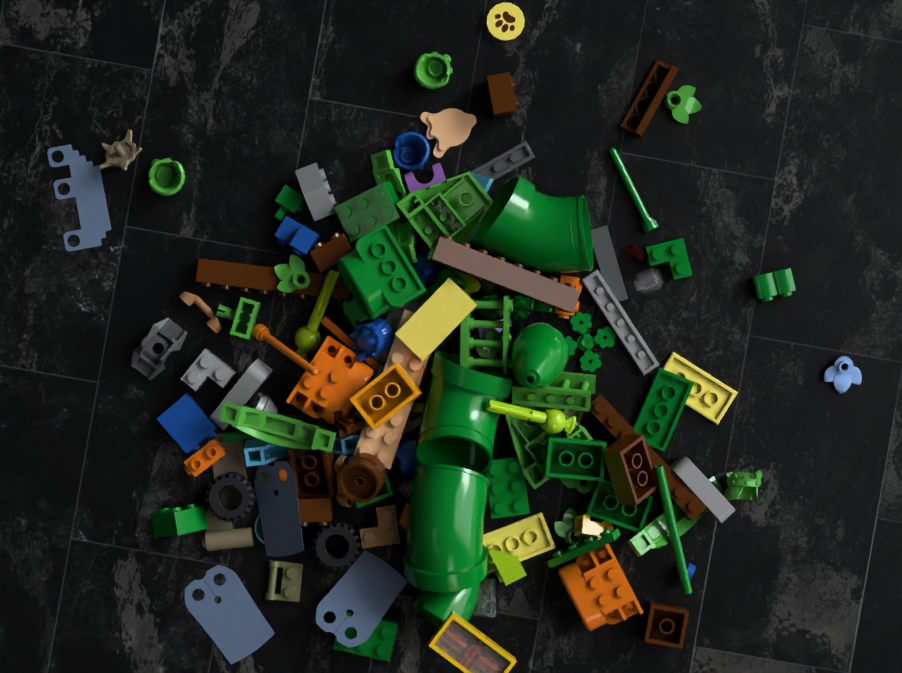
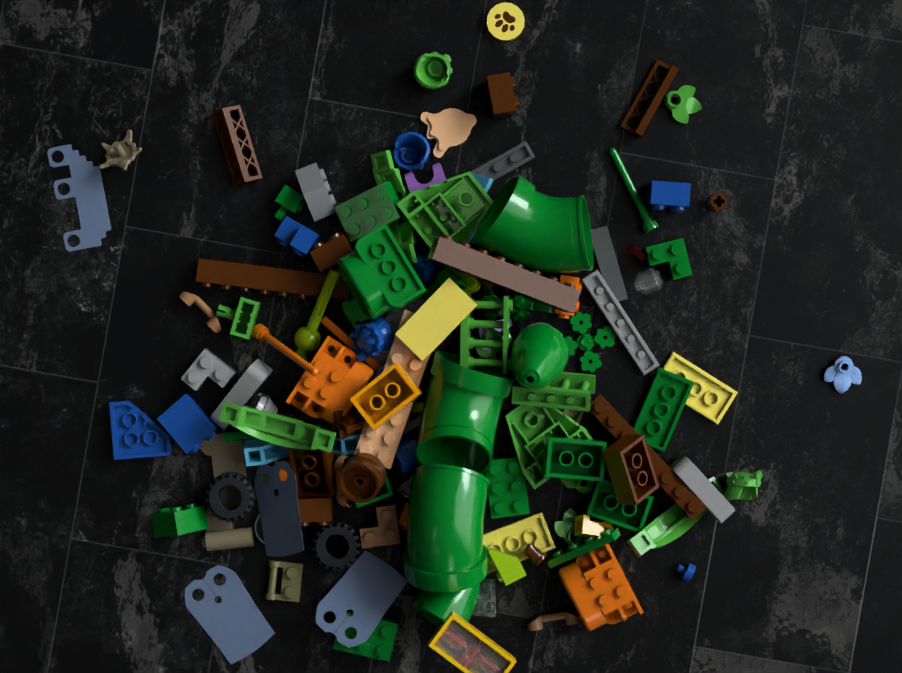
dark grey piece [131,318,187,380] -> none
bright green hair [147,158,185,196] -> none
orange brick [184,438,227,477] -> none
bright green plate [274,254,311,293] -> none
lime piece [485,399,576,435] -> none
reddish brown brick [642,601,689,649] -> none
green piece [654,465,692,595] -> none
green brick [751,268,796,302] -> none
none -> blue plate [109,401,172,460]
none -> reddish brown fence [211,105,263,187]
none -> reddish brown bush [522,541,547,567]
none -> medium nougat bar [527,611,581,631]
none -> blue brick [646,181,691,212]
none -> reddish brown bush [708,193,728,211]

